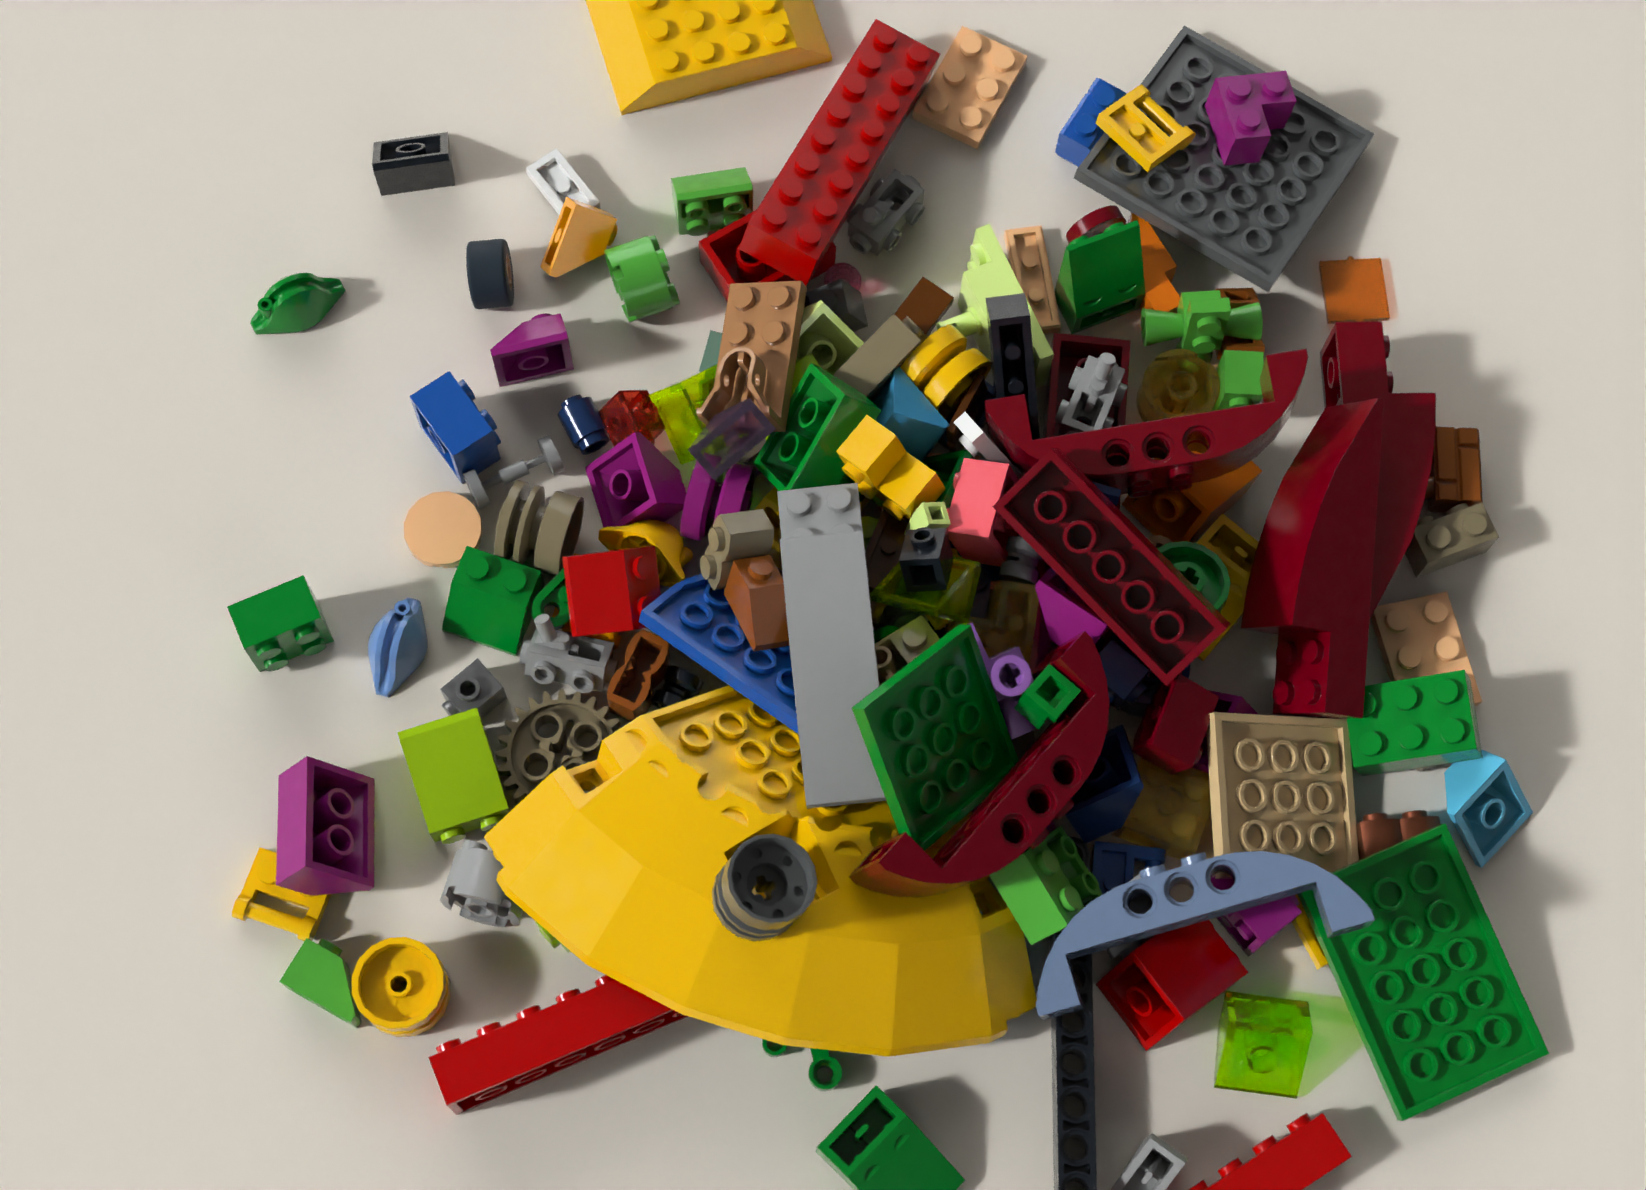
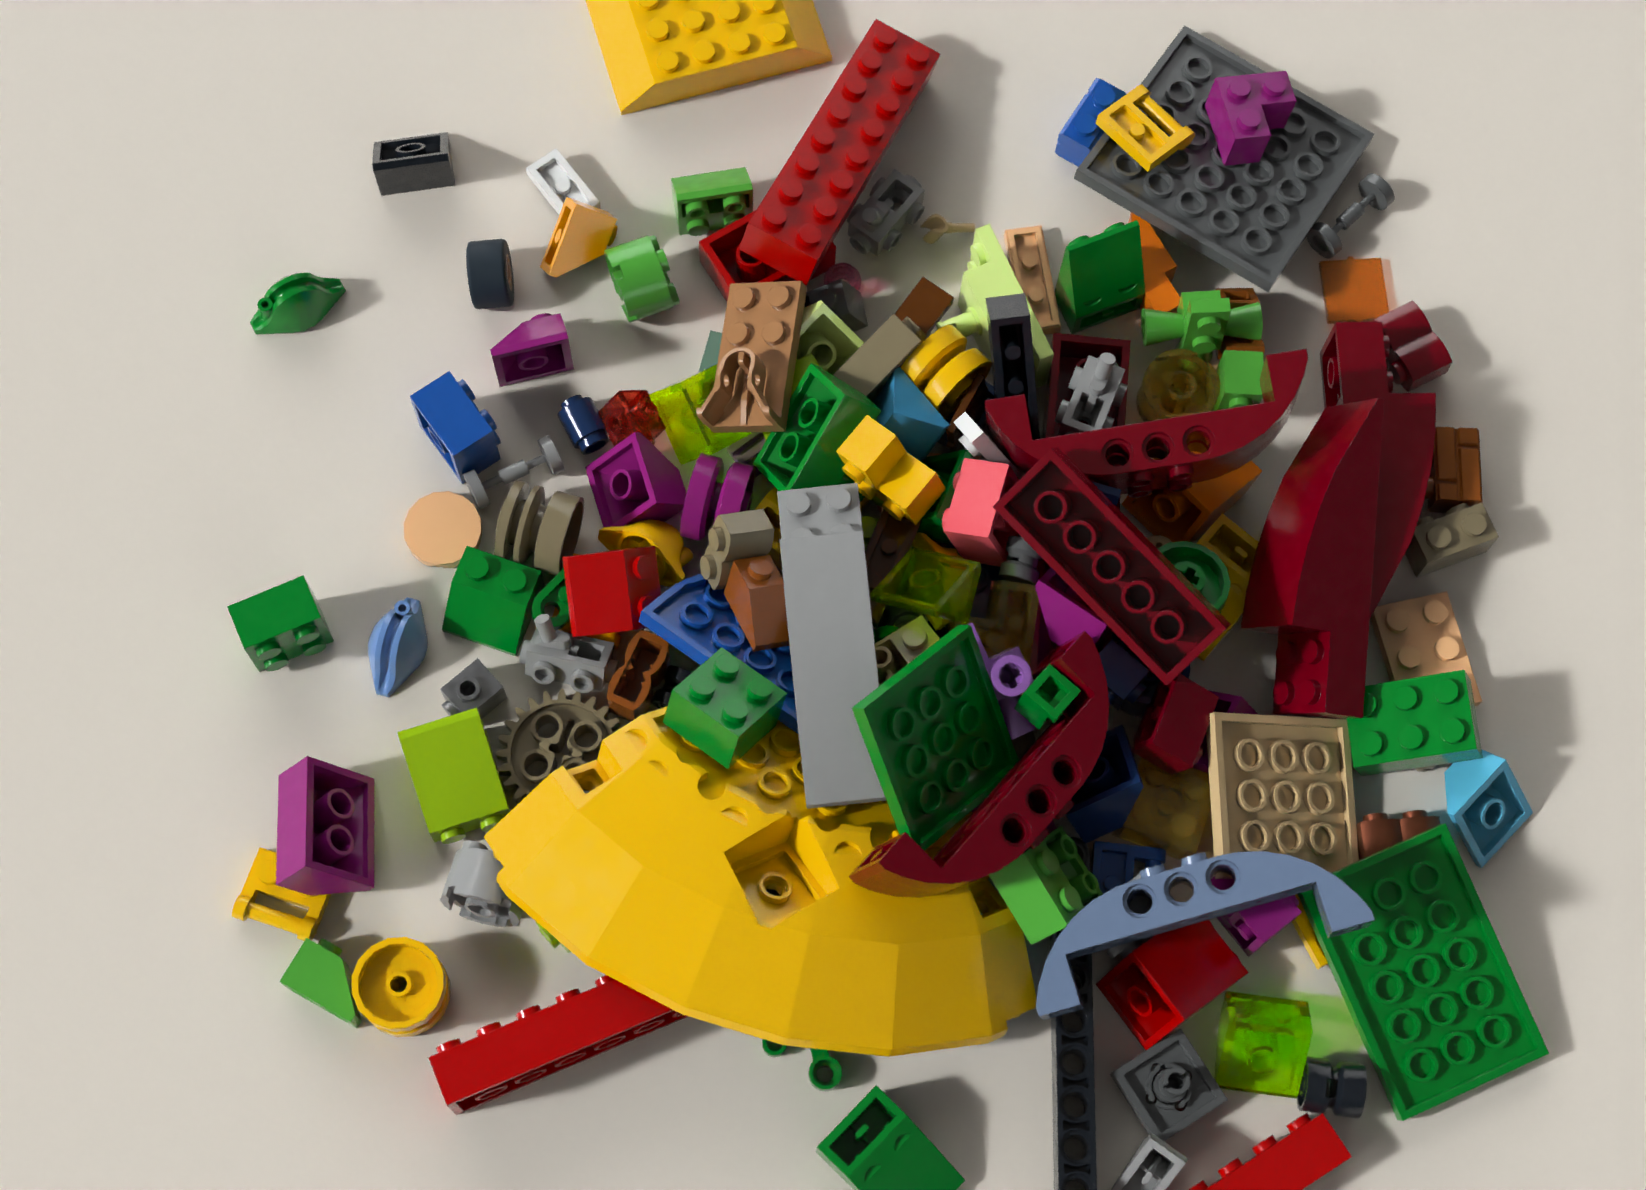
clear purple slope [688,398,776,480] -> none
dark grey wheel [712,834,817,941] -> none
black brick [899,527,954,592] -> none
yellowish green piece [904,502,951,535] -> none
light nougat plate [912,26,1028,149] -> none
dark red piece [1066,205,1126,243] -> none
none -> green brick [663,647,787,769]
none -> tan hand [920,214,975,244]
none -> dark grey plate [1110,1028,1228,1141]
none -> black wheel [1297,1056,1367,1119]
none -> dark grey wheel [1306,174,1395,259]
none -> dark red brick [1373,301,1453,392]

